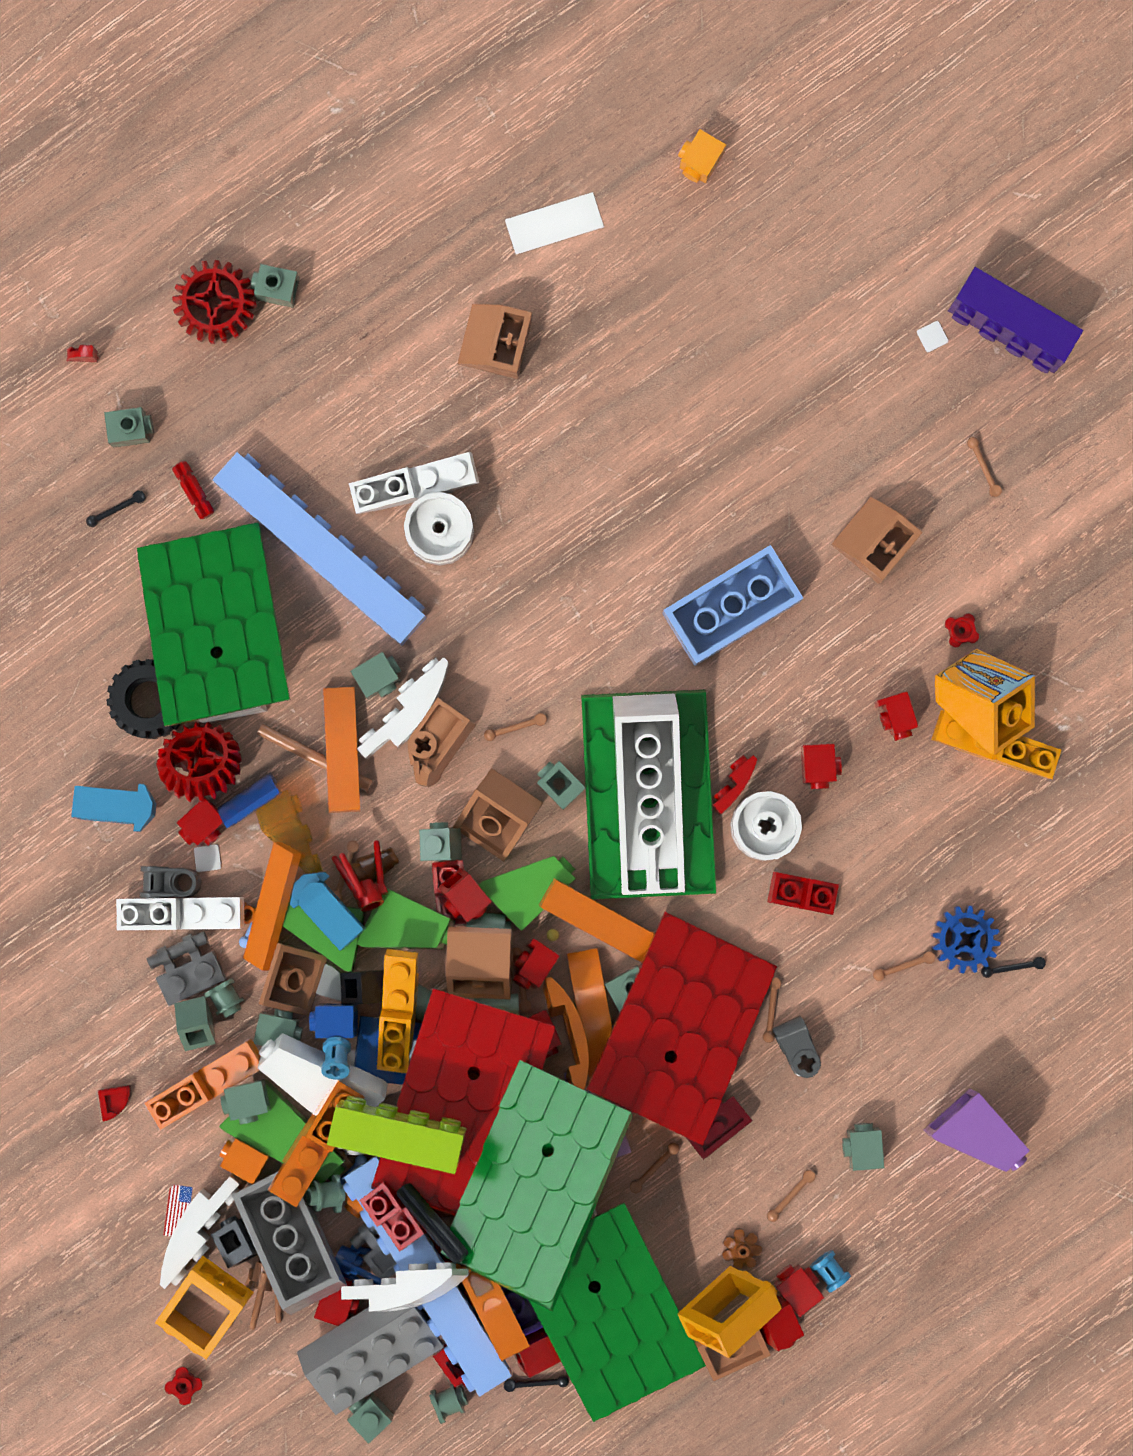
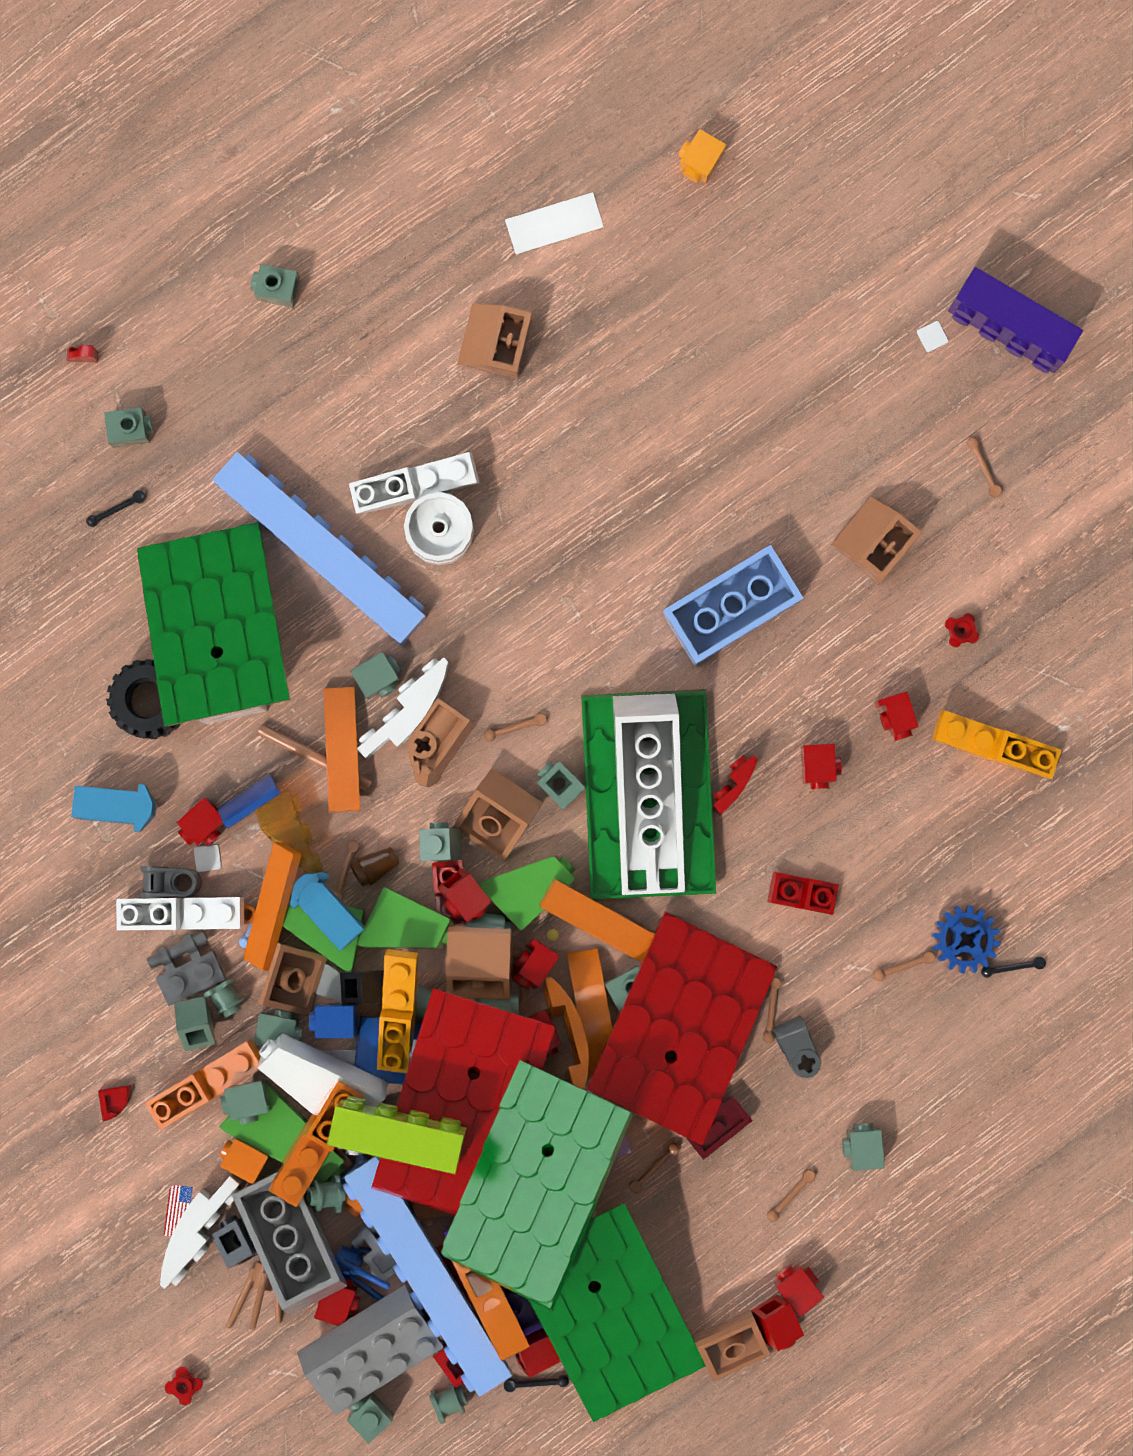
light orange window [155,1256,254,1360] -> none
red gear [156,721,242,803] -> none
red gear [172,260,257,344] -> none
red axle [172,461,214,519] -> none
dark azure bush [321,1037,351,1080] -> none
red plant [331,840,388,912] -> none
white slope [341,1262,468,1312] -> none
red slope [359,1181,427,1252] -> none
black axle [396,1183,469,1264] -> none
light orange window [678,1266,782,1358] -> none
dark orange plant [722,1229,762,1270] -> none
white wheel [730,791,802,861] -> none
dark azure bush [810,1250,851,1293] -> none
medium lavender slope [924,1089,1030,1172] -> none
light orange slope [935,649,1035,755] -> none

